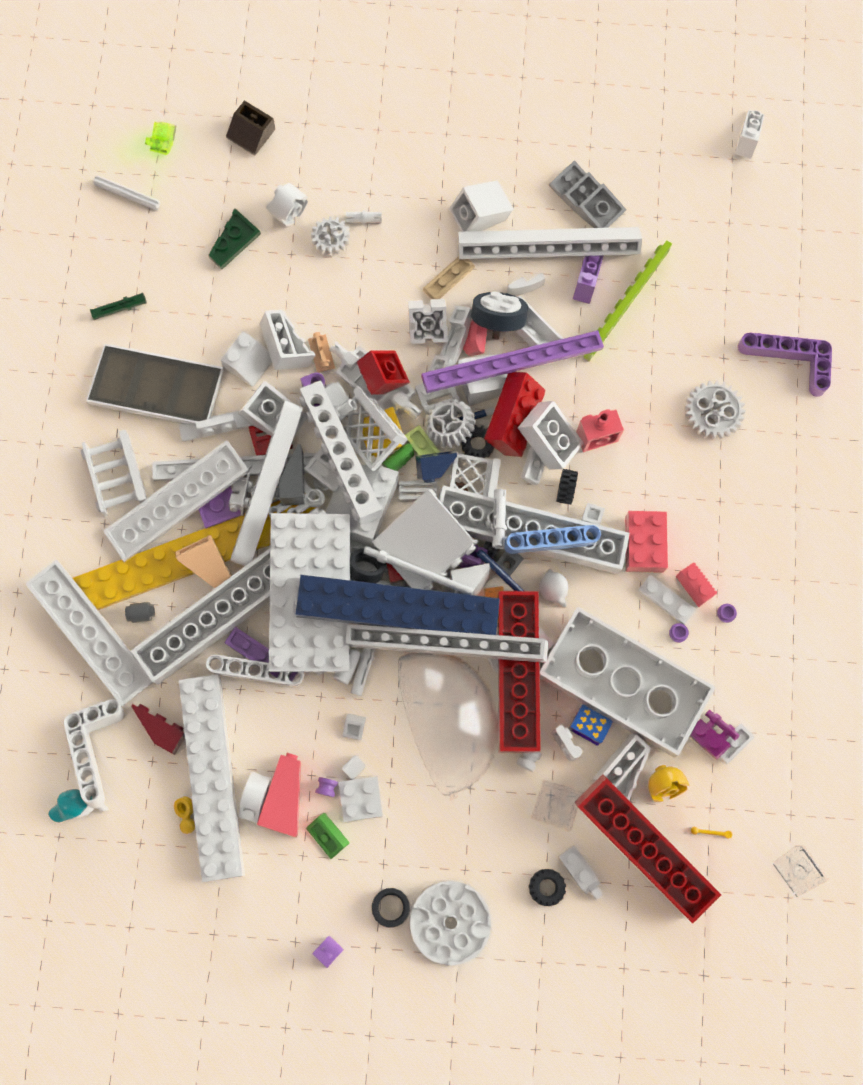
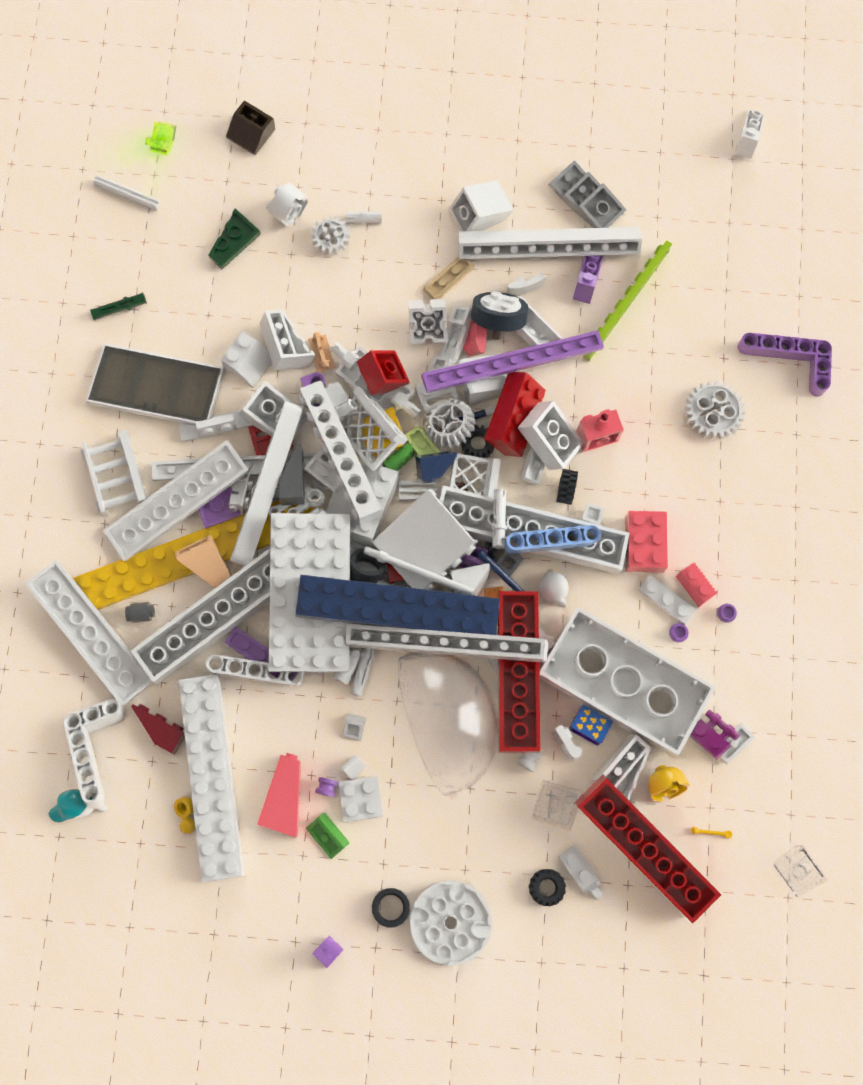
white brick [238,772,271,823] -> none

